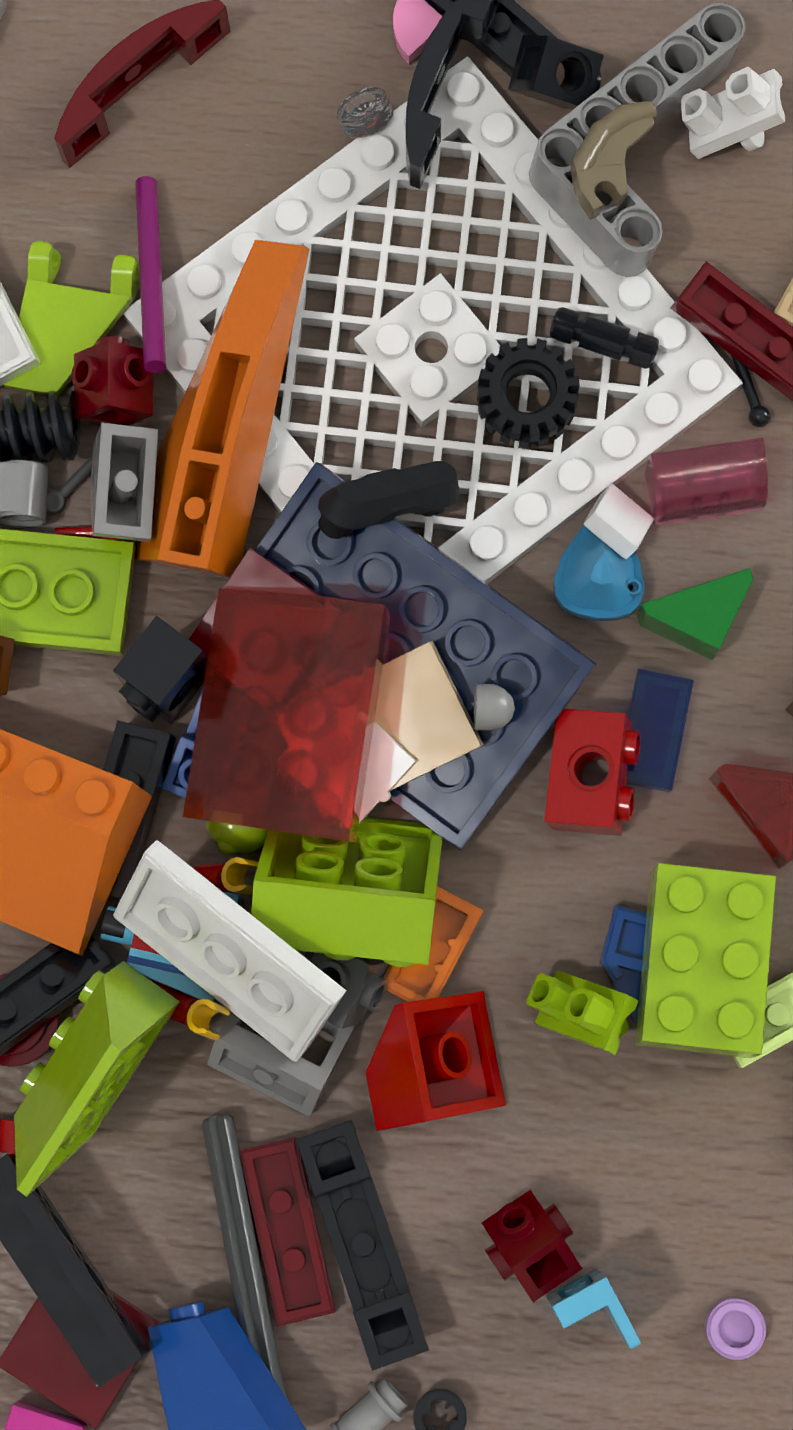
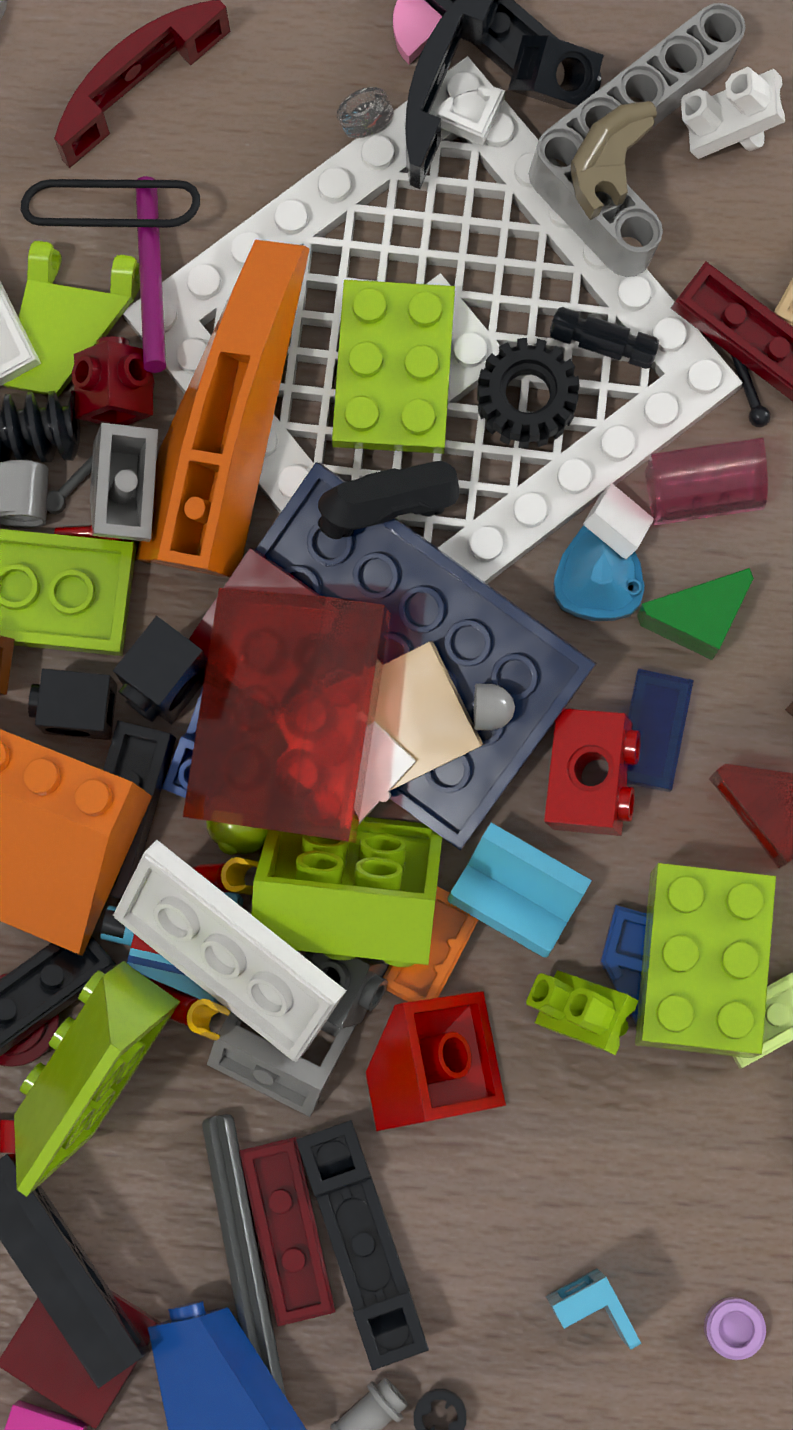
dark red brick [481,1190,583,1303] -> none
none -> black piece [21,179,200,228]
none -> black brick [28,669,118,740]
none -> lime plate [332,280,455,454]
none -> white tile [434,86,505,146]
none -> medium azure panel [448,823,592,957]

